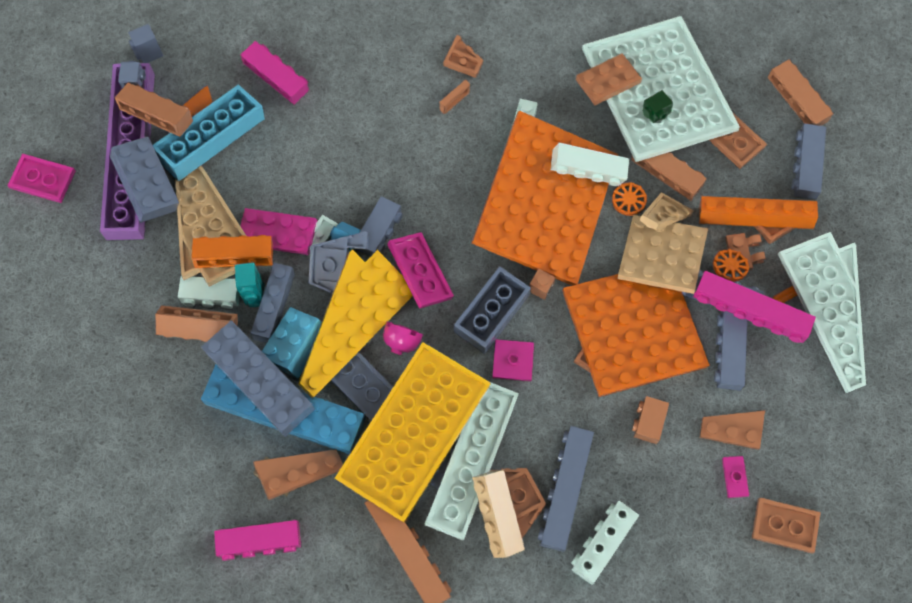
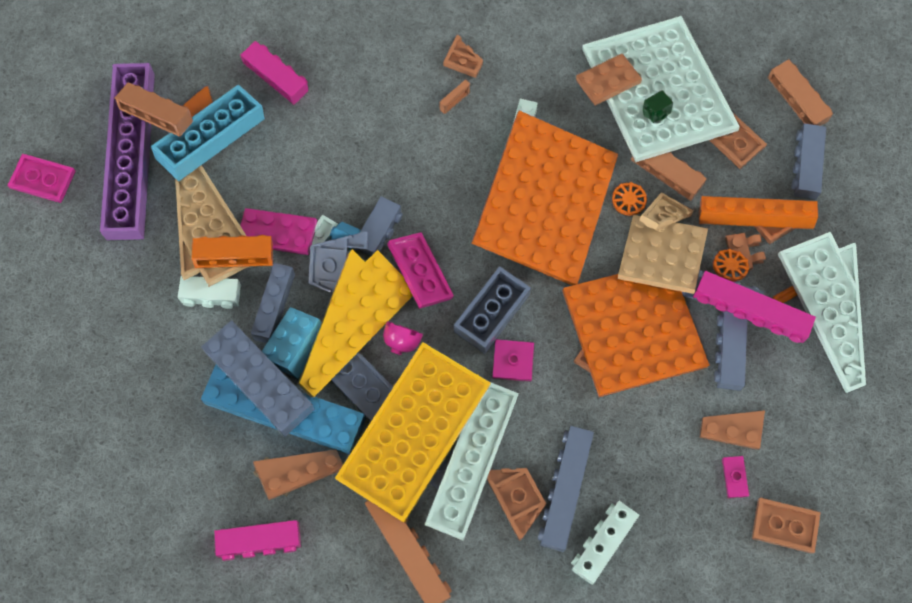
sand blue brick [110,137,179,223] -> none
sand blue brick [118,61,146,89] -> none
sand blue brick [128,24,163,63] -> none
nougat brick [155,305,238,342] -> none
teal brick [235,263,264,308] -> none
tan brick [472,469,525,558] -> none
nougat brick [529,269,556,300] -> none
light aqua brick [551,143,629,186] -> none
nougat brick [632,396,669,444] -> none

